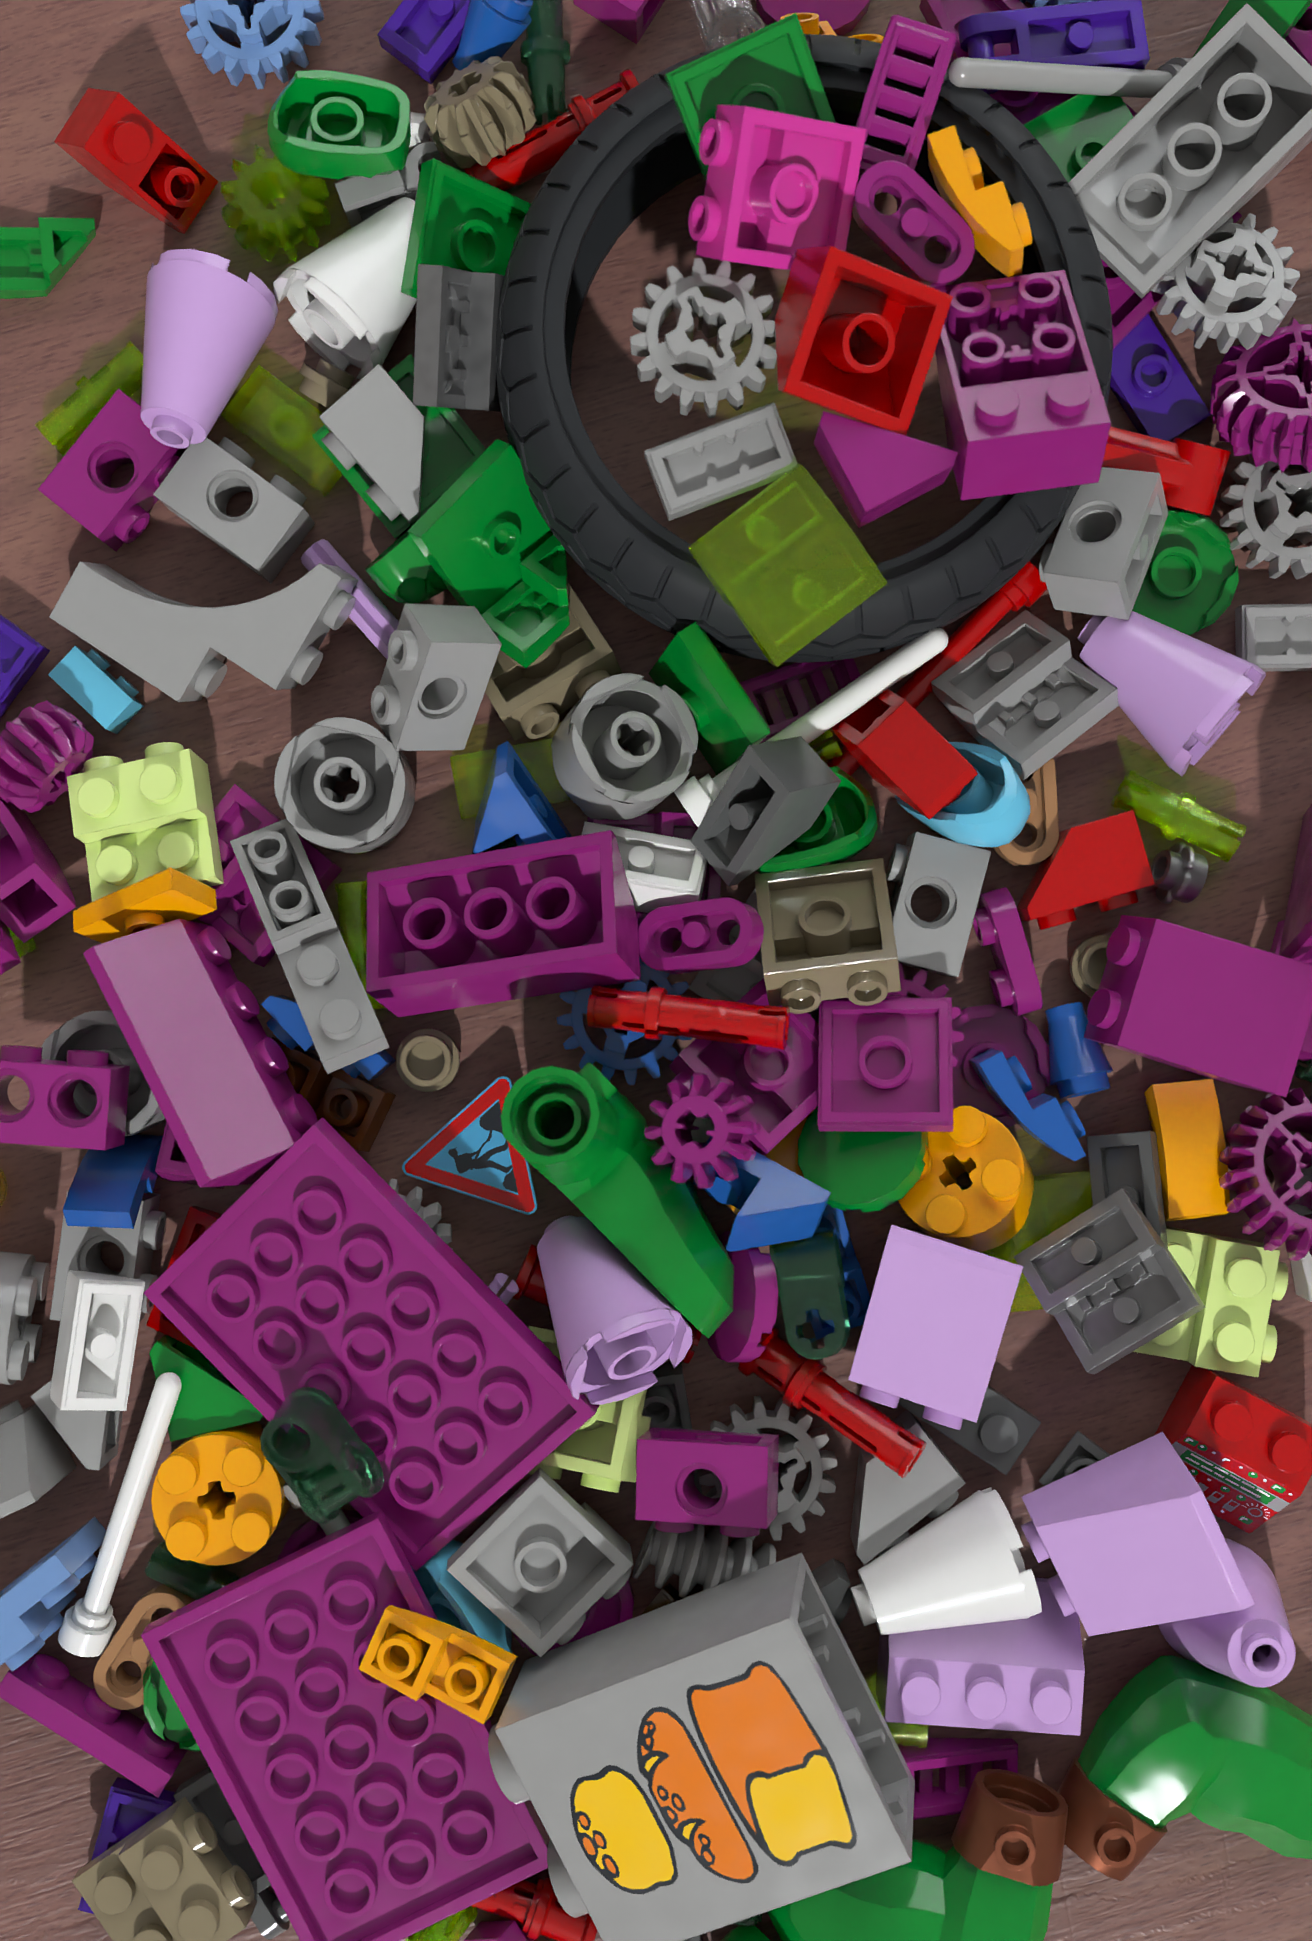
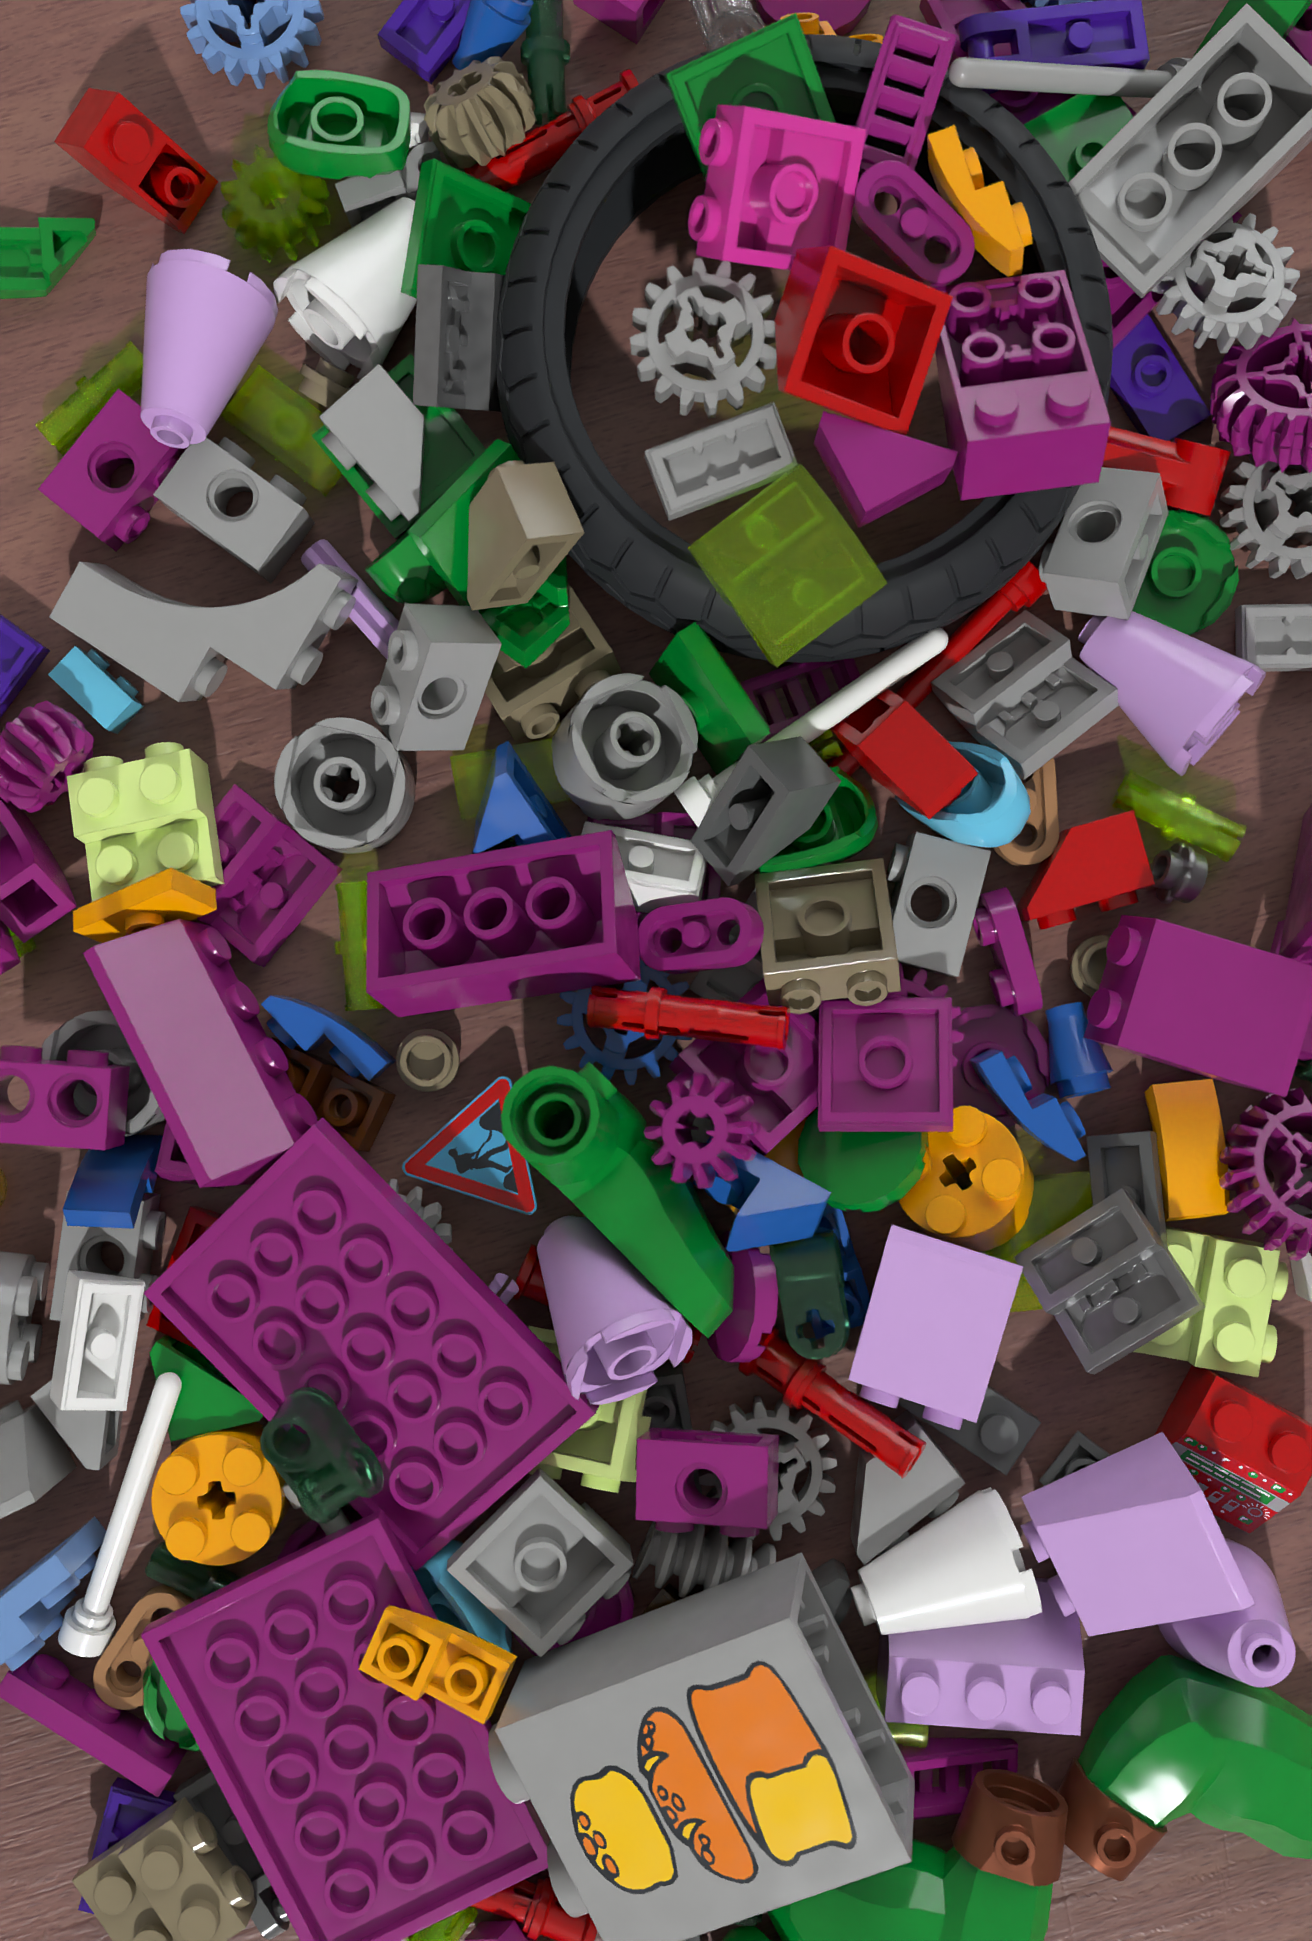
light grey slope [230,818,389,1074] -> none
none -> dark tan slope [467,460,585,610]

